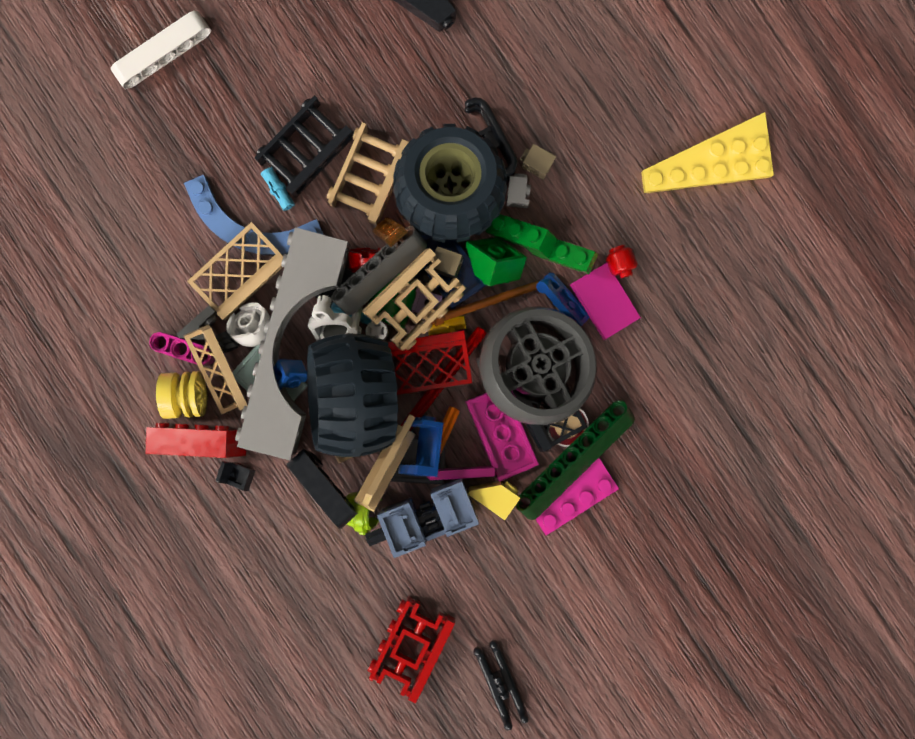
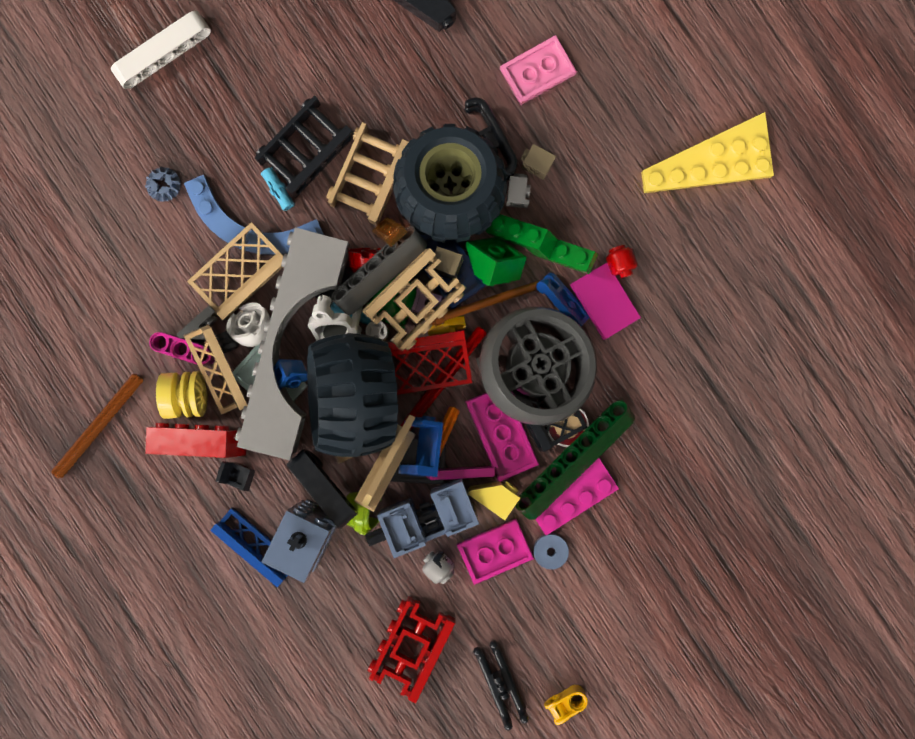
none -> dark orange axle [51,374,143,478]
none -> sand blue gear [145,167,181,202]
none -> blue fence [210,507,288,587]
none -> sand blue piece [262,499,337,583]
none -> light grey head [422,551,455,584]
none -> dark pink tile [457,518,534,585]
none -> bright pink tile [500,35,577,105]
none -> sand blue piece [533,533,569,570]
none -> yellow piece [544,685,587,725]

